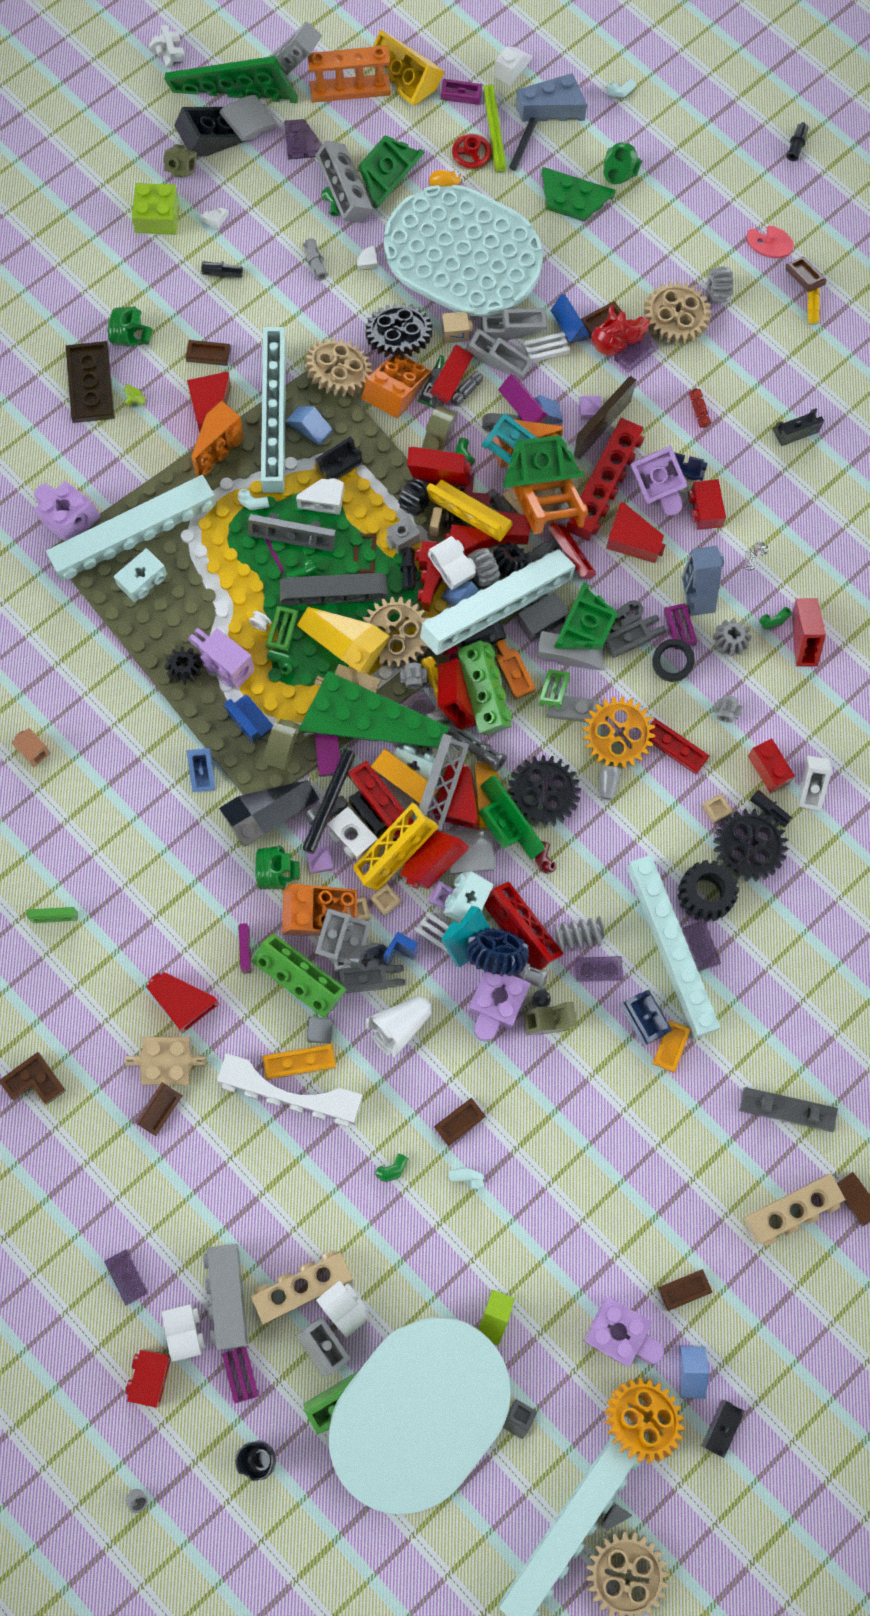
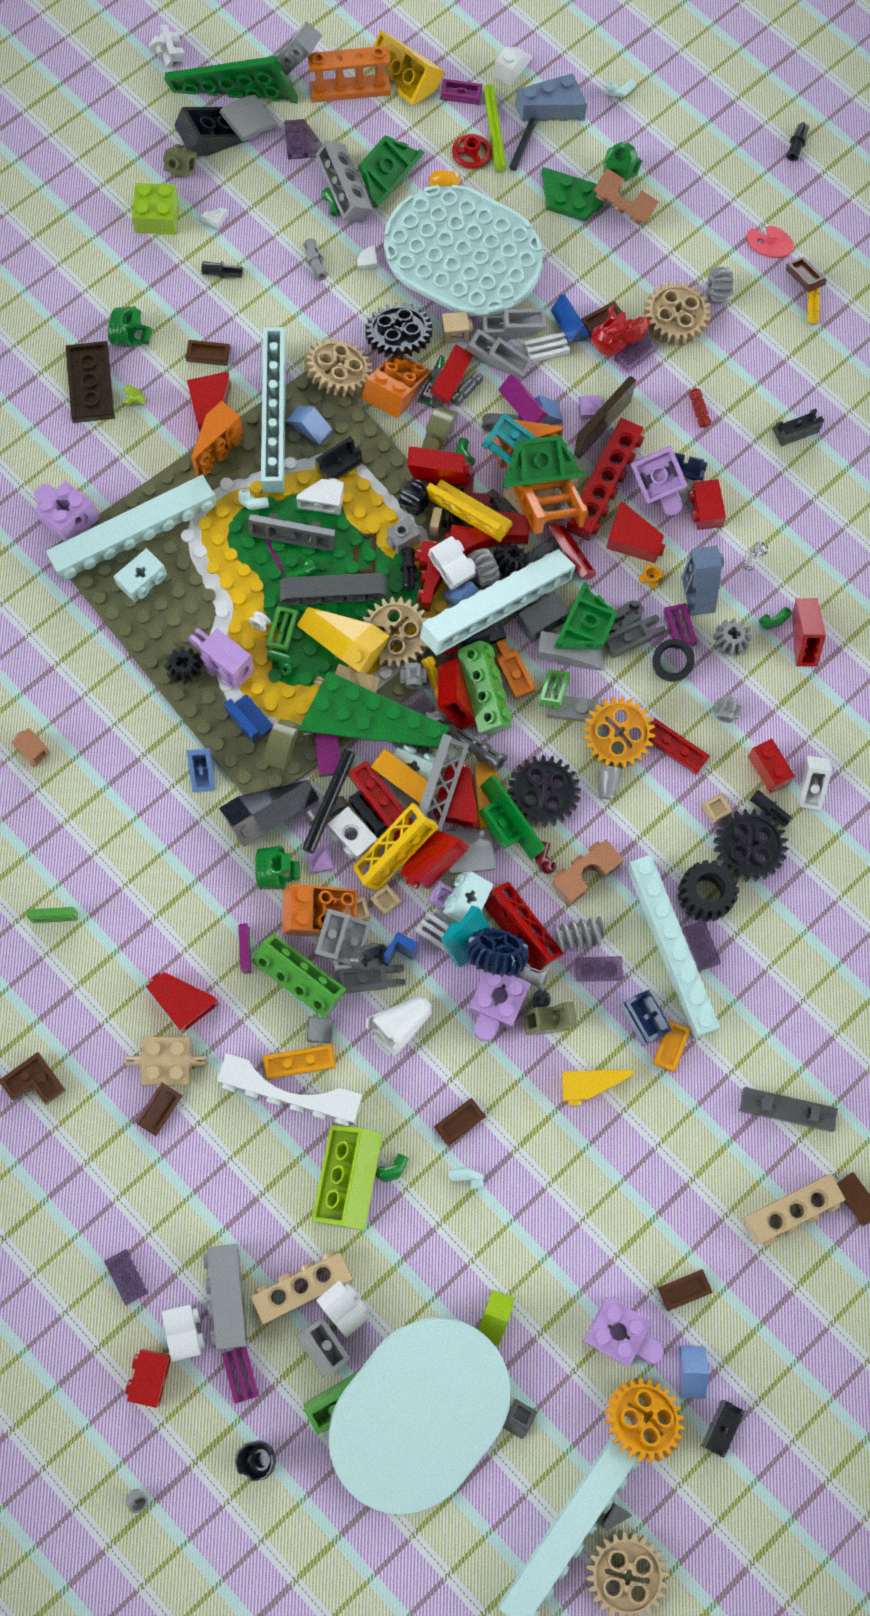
none -> lime slope [312,1125,383,1231]
none -> nougat arch [551,839,624,906]
none -> yellow slope [561,1070,634,1107]
none -> nougat arch [594,168,659,225]
none -> light orange plate [639,564,664,589]

